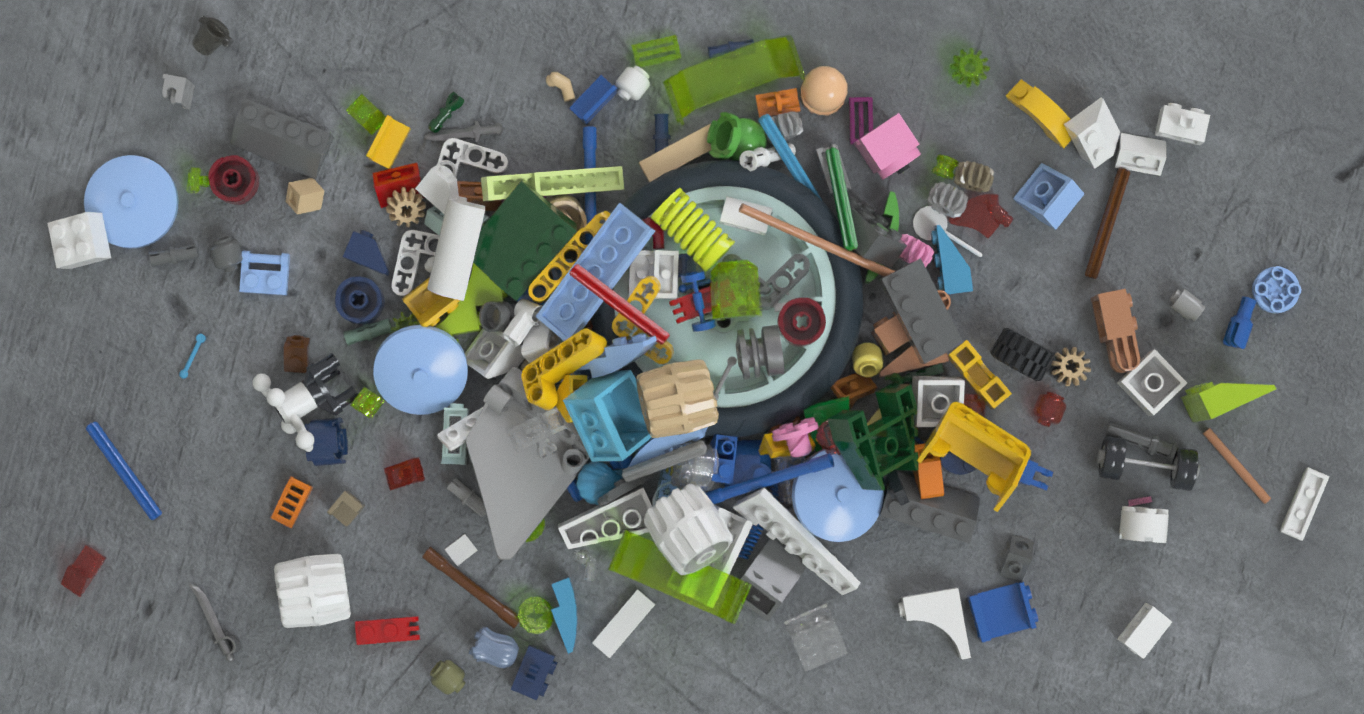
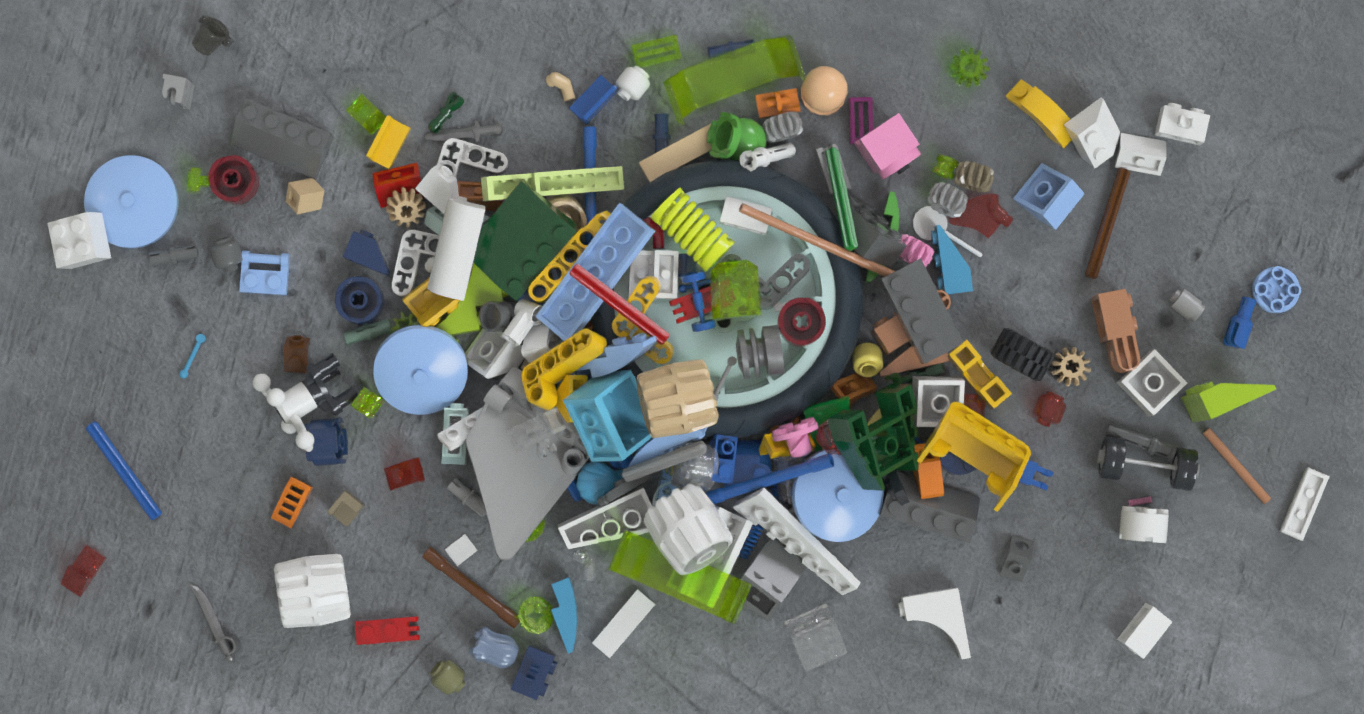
dark azure axle [758,114,822,200] -> none
blue panel [967,582,1038,643] -> none

